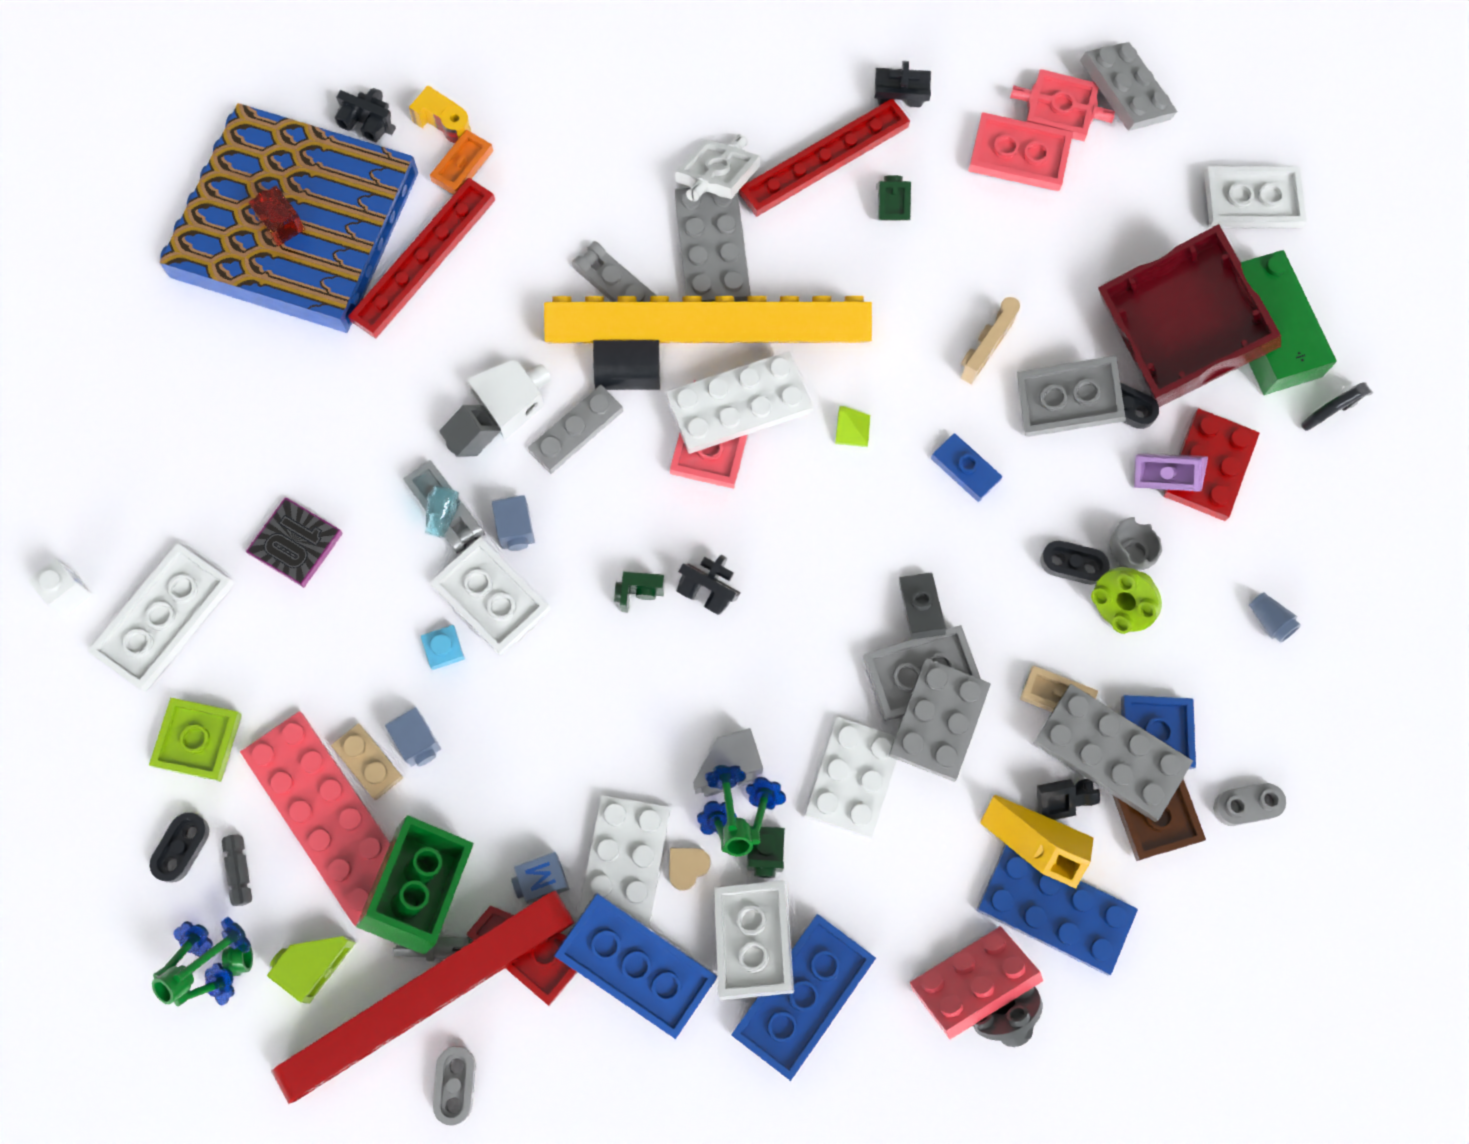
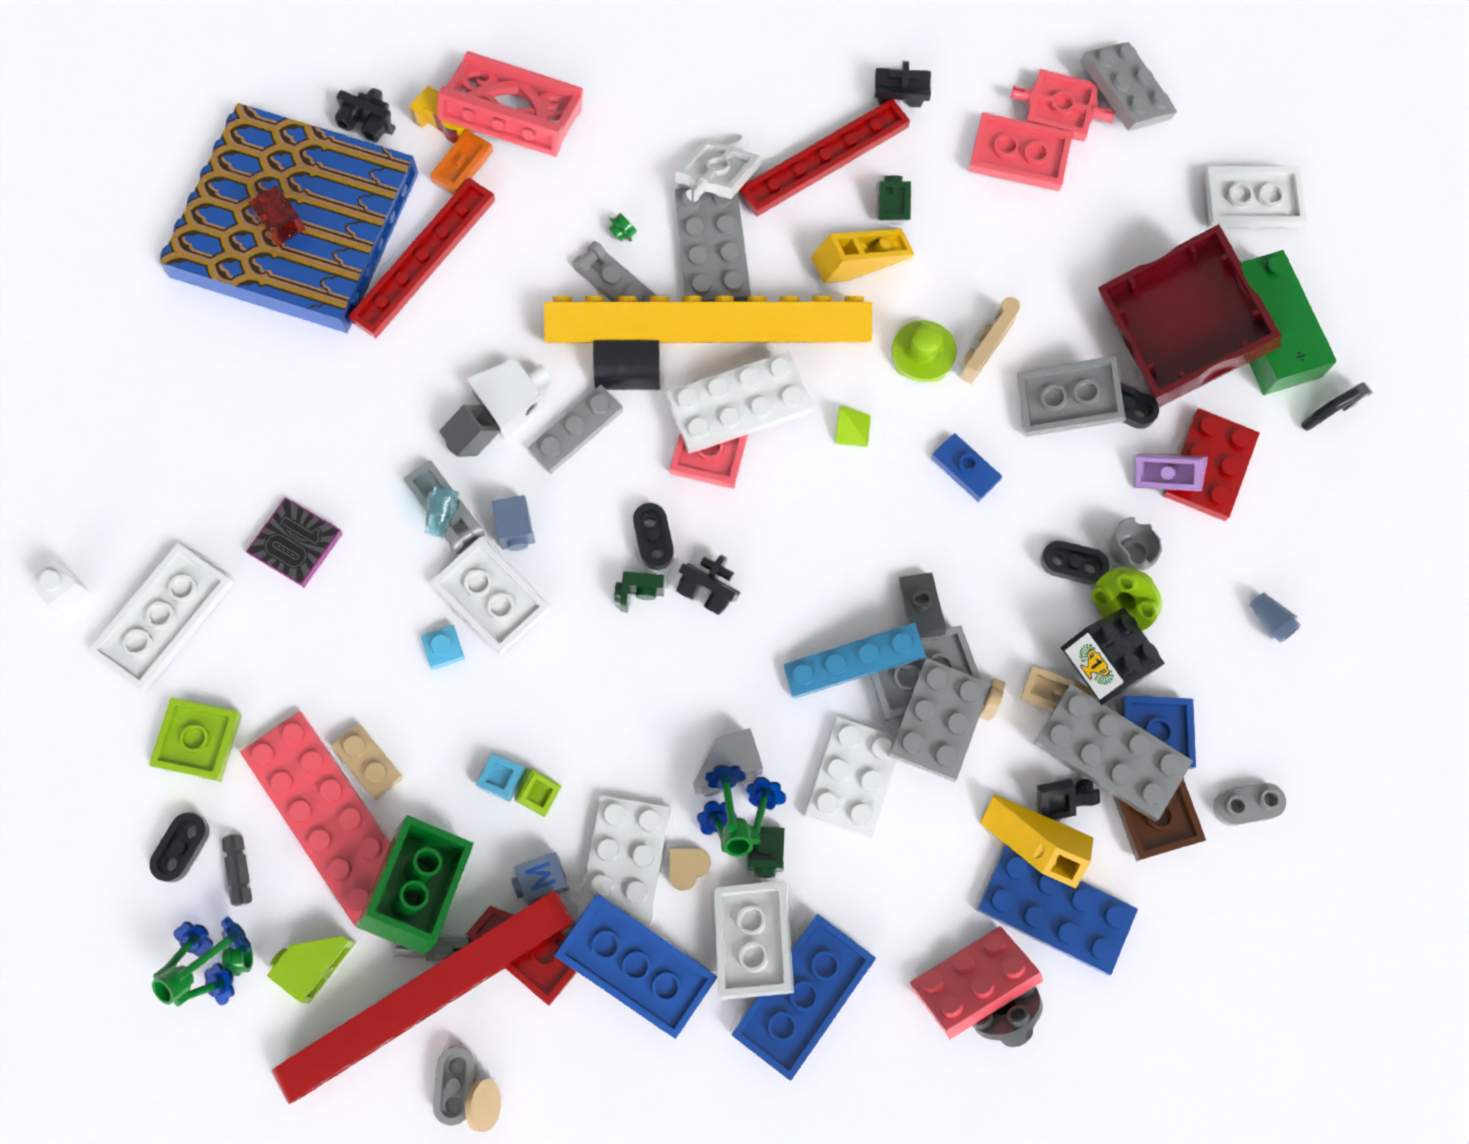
sand blue brick [385,707,442,767] -> none
none -> coral fence [438,51,583,157]
none -> tan piece [465,1079,501,1132]
none -> medium azure plate [476,754,526,802]
none -> lime slope [514,768,562,817]
none -> green plate [609,213,637,242]
none -> black plate [633,503,674,570]
none -> dark azure plate [783,622,926,699]
none -> yellow slope [811,228,915,284]
none -> lime plate [891,320,957,382]
none -> tan tile [980,678,1005,721]
none -> black brick [1060,607,1166,705]

